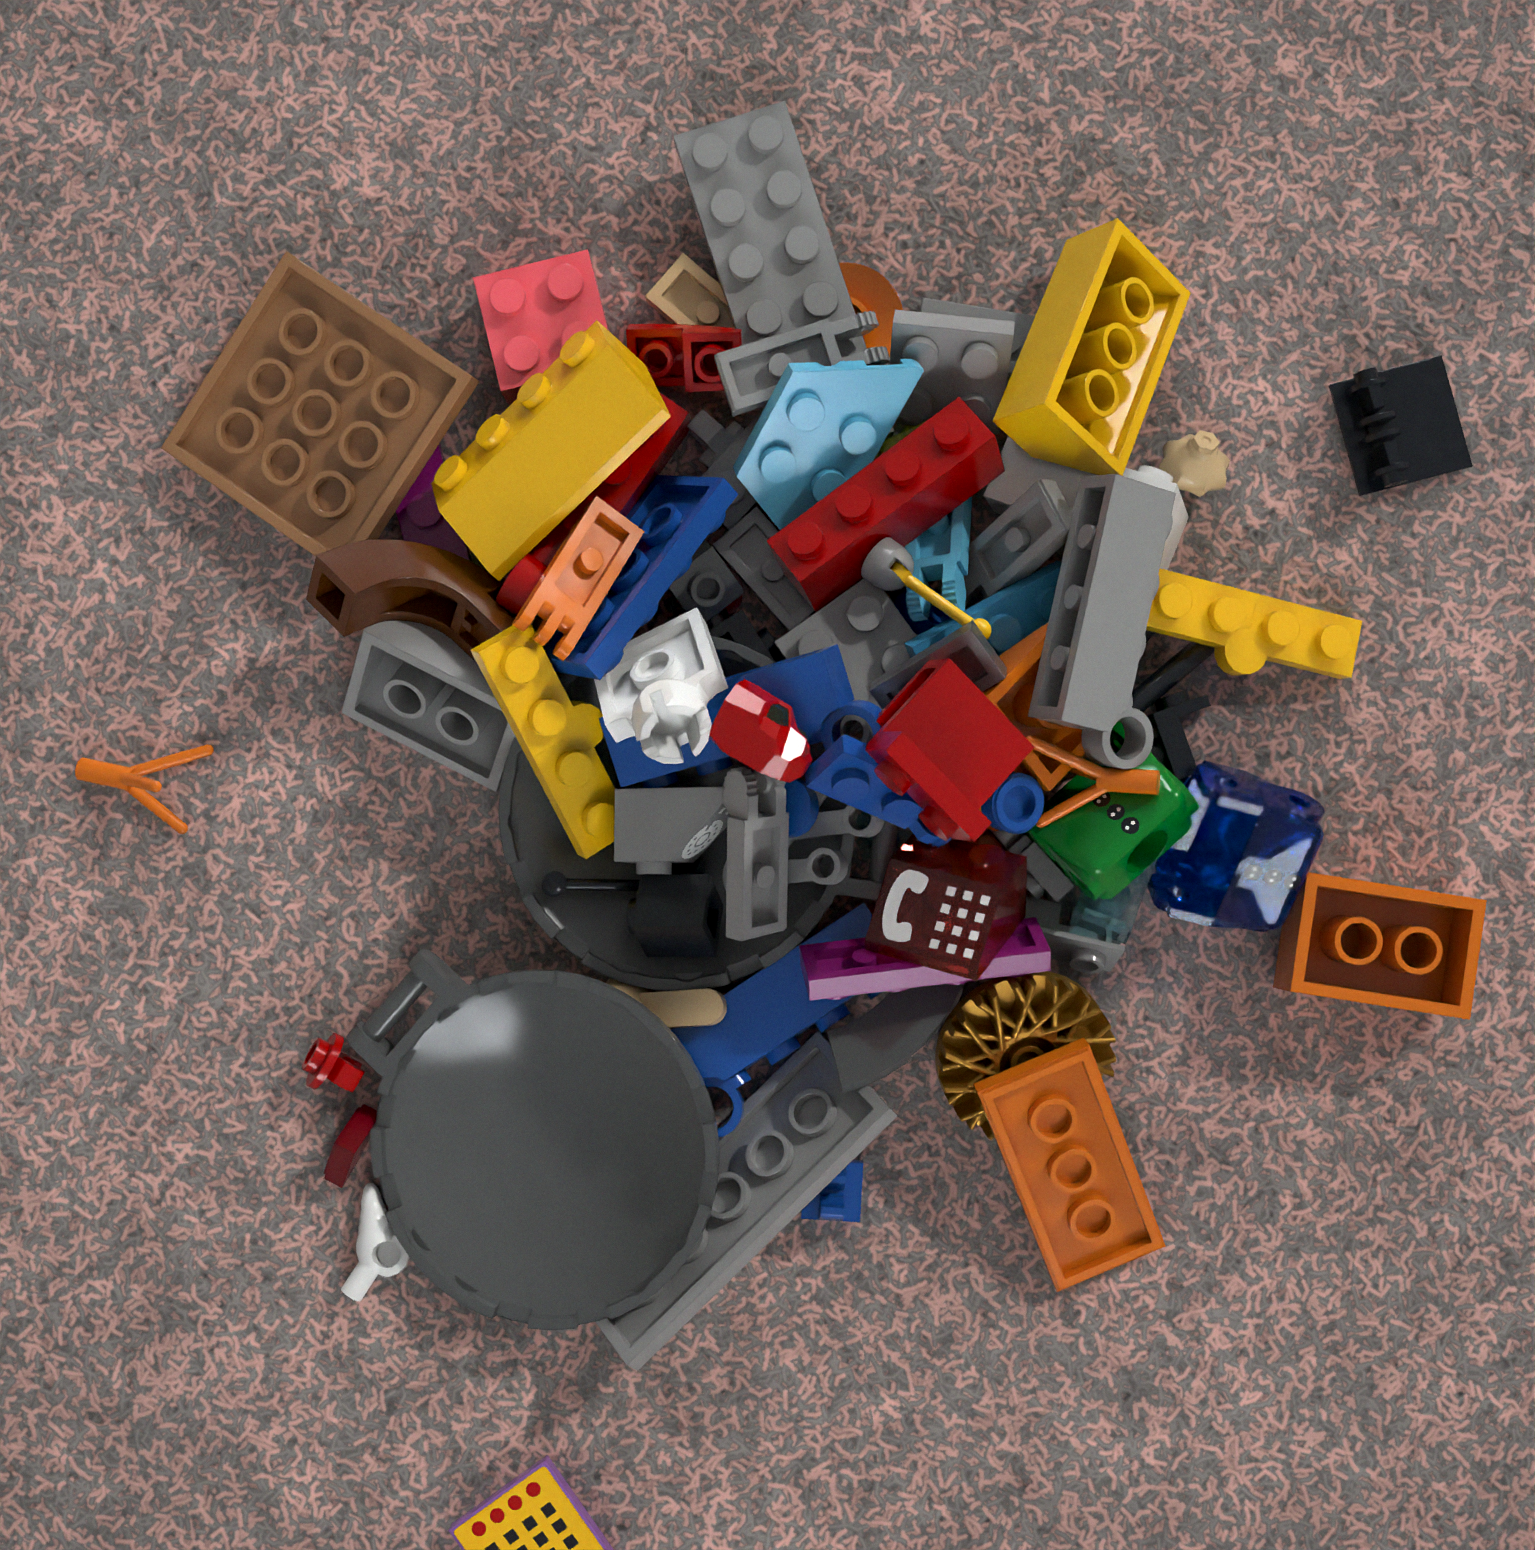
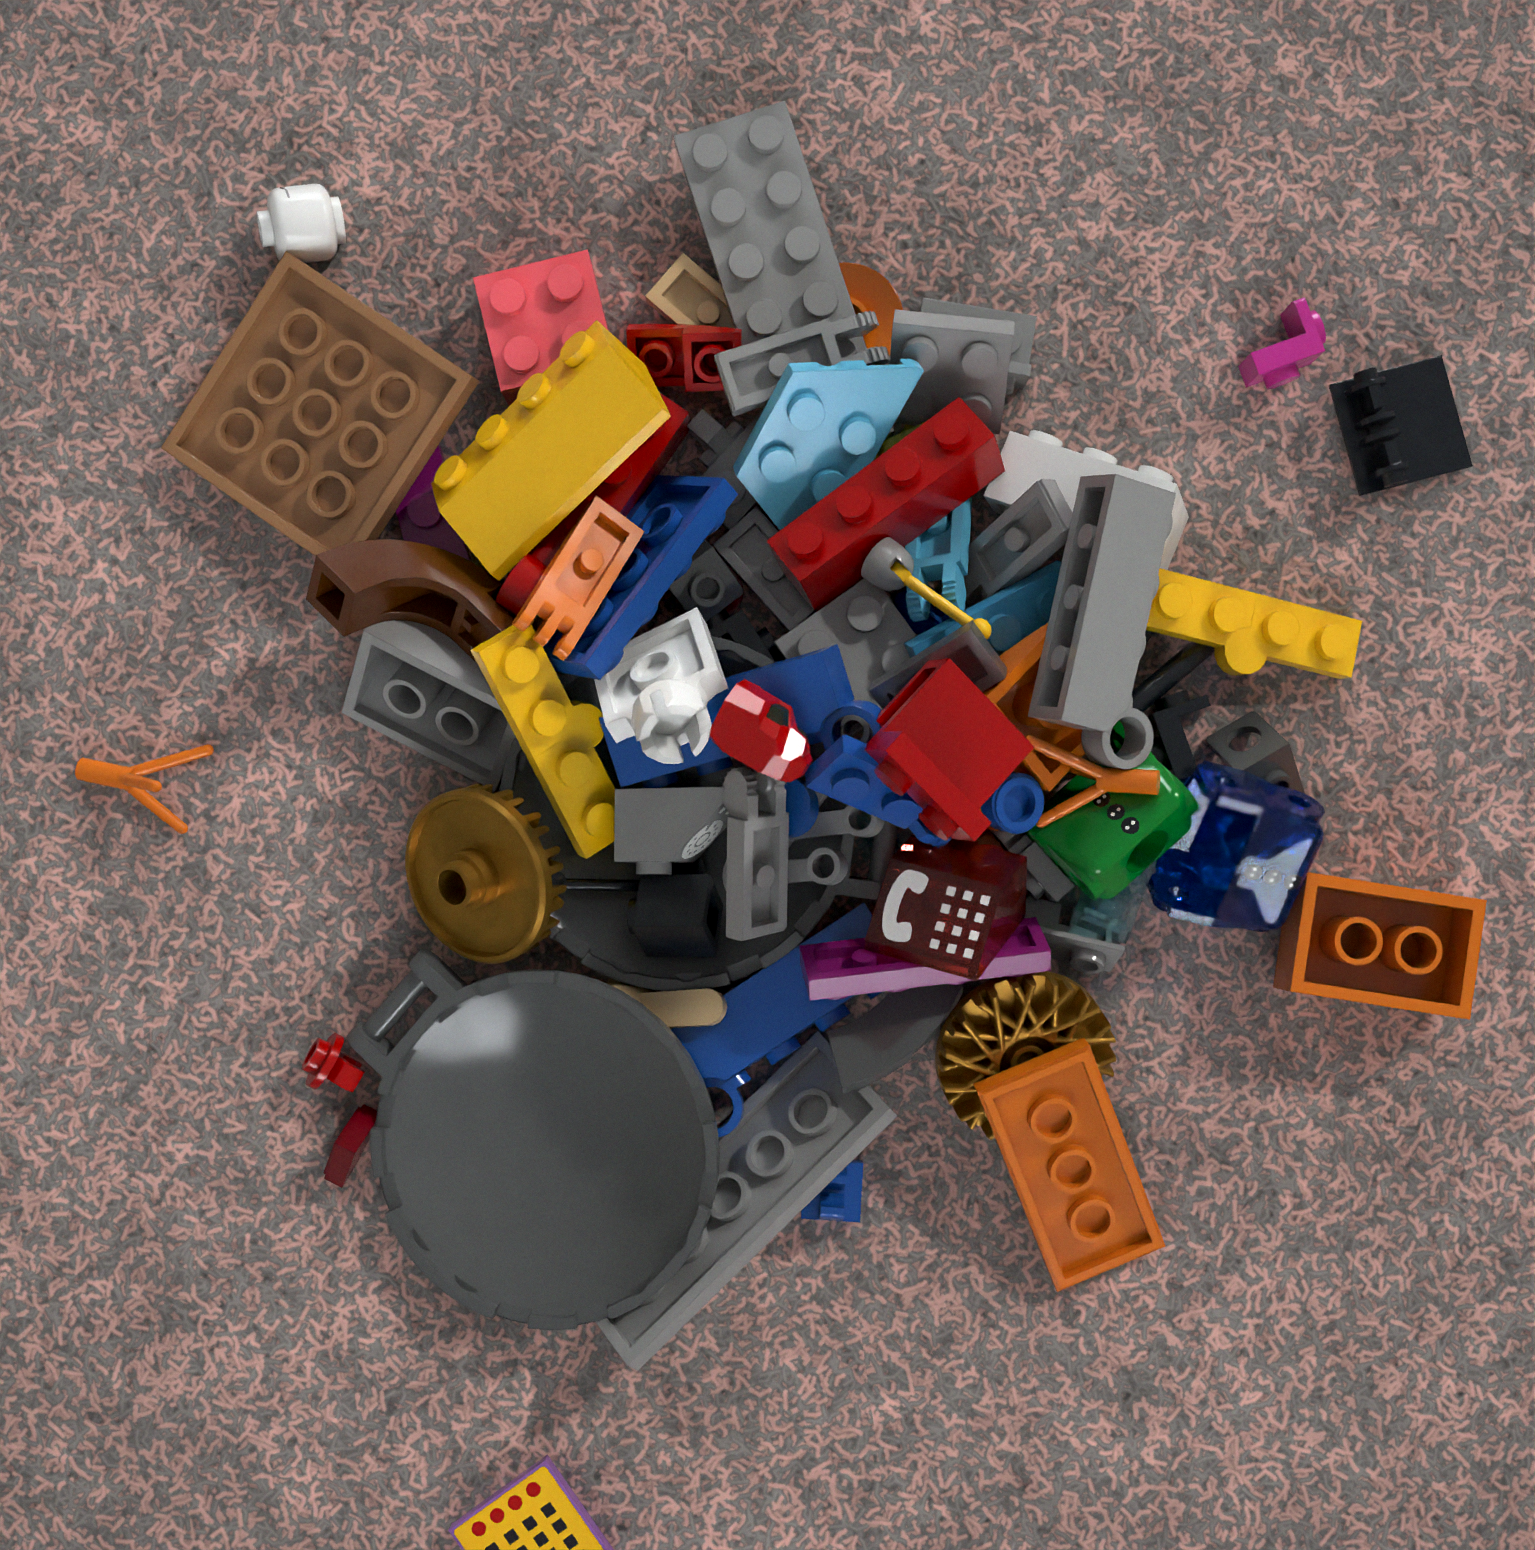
white animal [341,1183,410,1302] -> none
yellow slope [993,218,1191,476] -> none
tan piece [1159,430,1230,497] -> none
none -> white head [256,184,346,263]
none -> pearl gold wheel [405,783,567,964]
none -> dark grey bracket [1206,711,1306,826]
none -> dark pink bracket [1238,297,1326,390]

